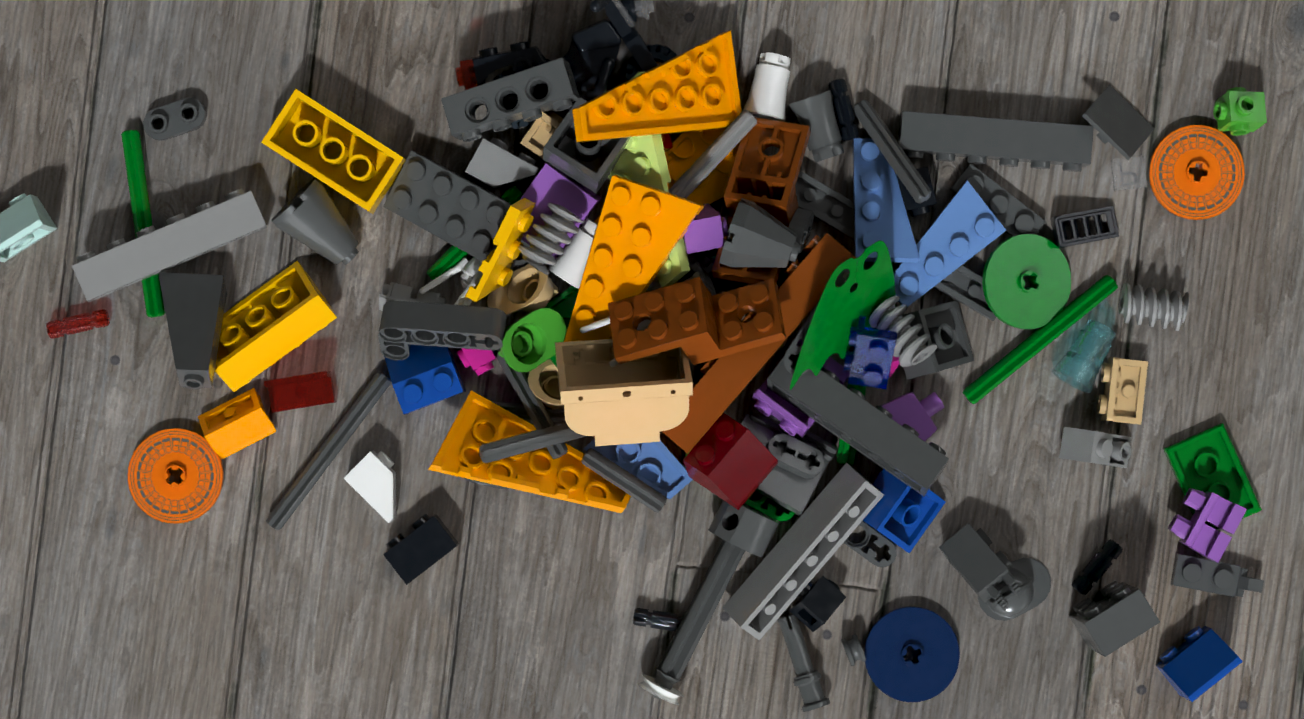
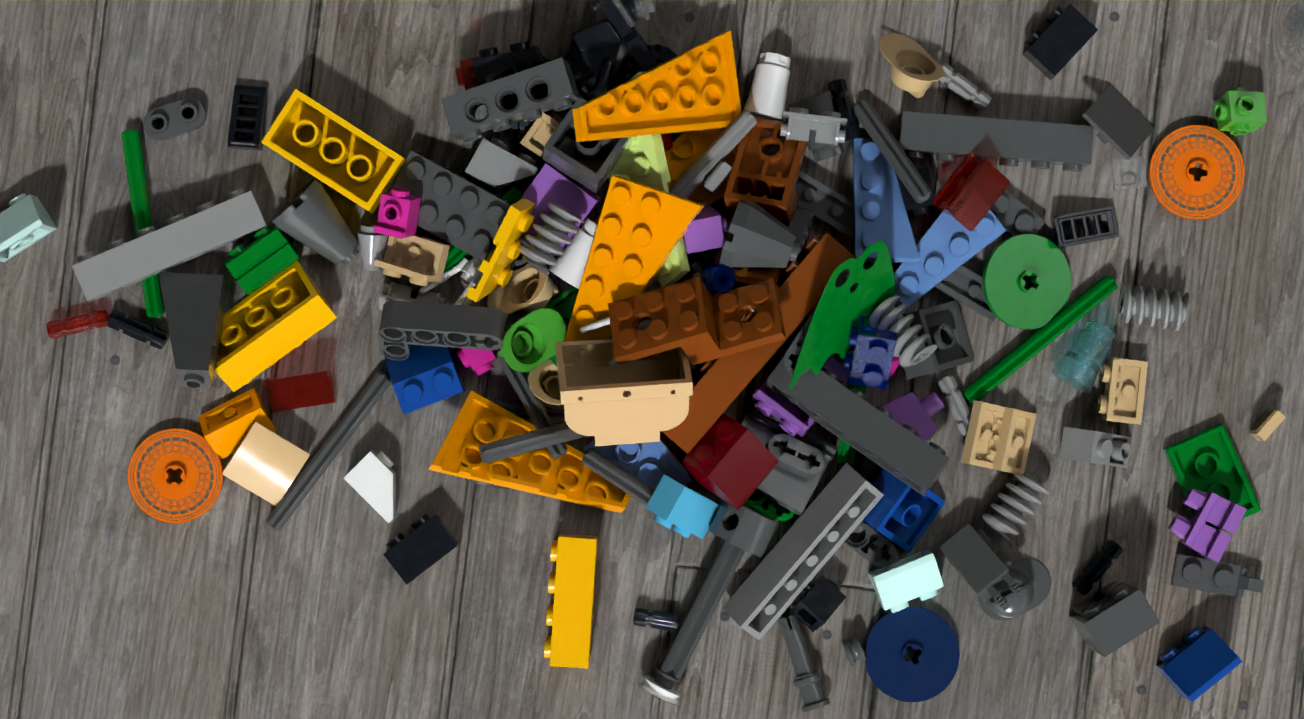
none -> black axle [107,310,169,349]
none -> tan slope [222,421,310,506]
none -> green brick [224,225,301,295]
none -> black slope [227,85,267,151]
none -> light grey cone [357,224,388,271]
none -> dark pink brick [373,187,421,239]
none -> tan bracket [373,235,450,286]
none -> yellow brick [544,533,598,669]
none -> medium azure brick [645,474,721,539]
none -> light grey tile [703,161,732,195]
none -> clear blue bush [703,264,735,293]
none -> light grey hinge [780,107,848,146]
none -> light aqua slope [868,549,944,613]
none -> tan piece [879,33,945,98]
none -> clear red panel [932,153,1010,231]
none -> light grey axle [938,375,971,435]
none -> light grey axle [939,63,991,111]
none -> tan slope [961,400,1037,475]
none -> light grey piece [982,473,1051,543]
none -> black brick [1023,4,1098,80]
none -> tan tile [1250,410,1286,441]

